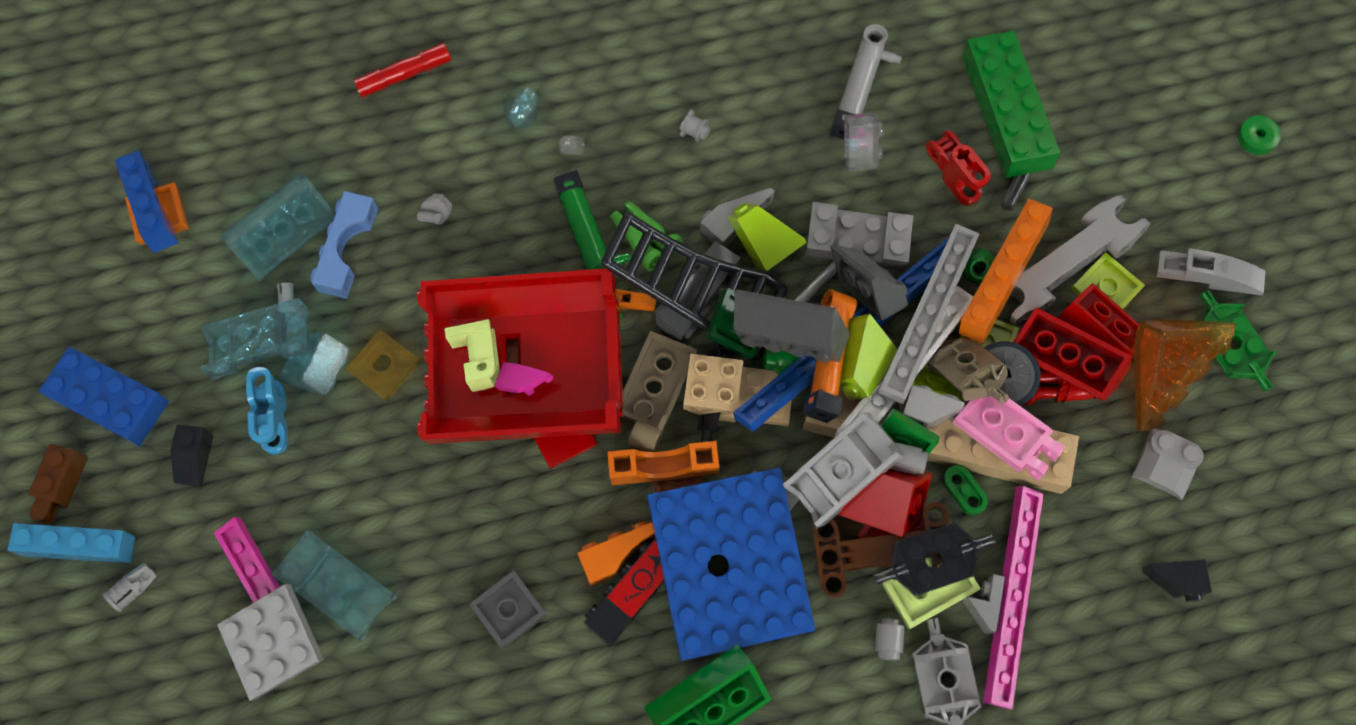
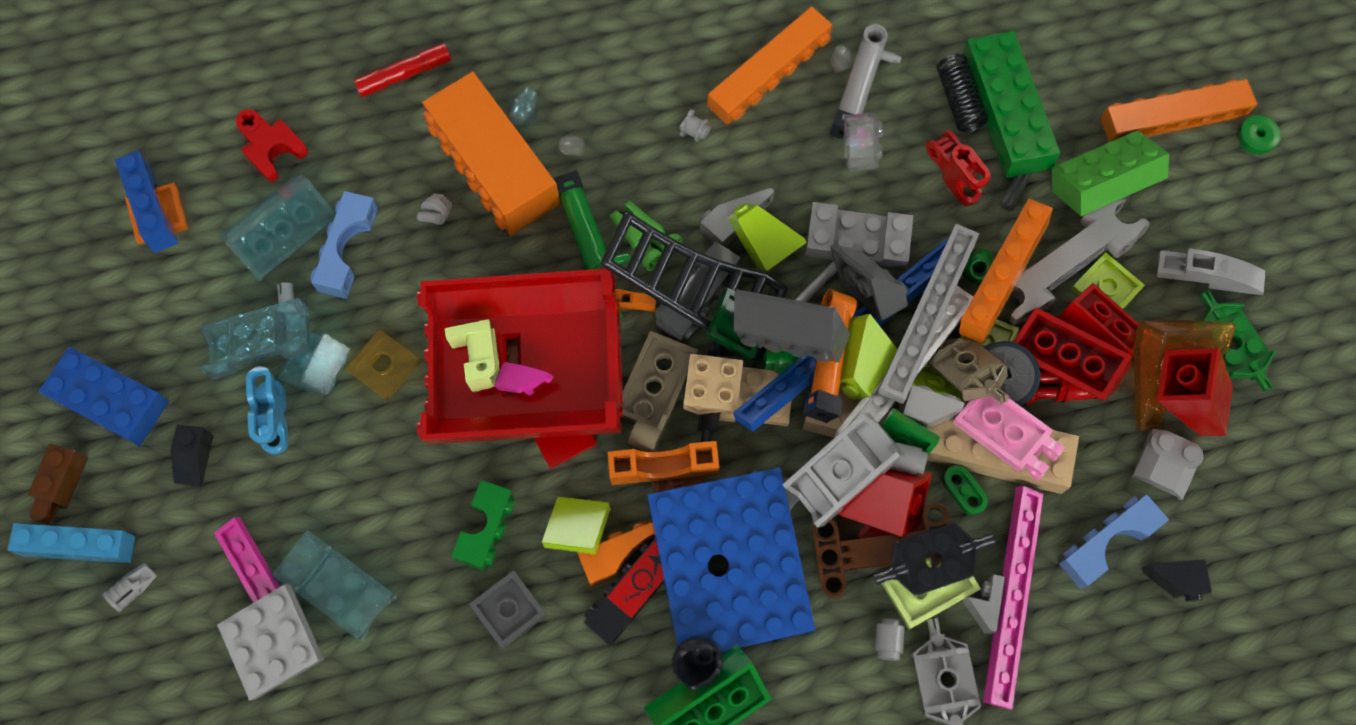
none -> red piece [236,109,309,184]
none -> orange brick [422,71,560,237]
none -> green arch [451,480,516,572]
none -> lime tile [542,497,611,554]
none -> black hair [672,635,724,691]
none -> orange brick [707,6,832,125]
none -> clear piece [831,45,852,72]
none -> black piece [936,53,988,132]
none -> bright green brick [1052,130,1169,216]
none -> medium blue arch [1059,494,1169,590]
none -> orange brick [1100,79,1257,143]
none -> red slope [1157,348,1233,436]

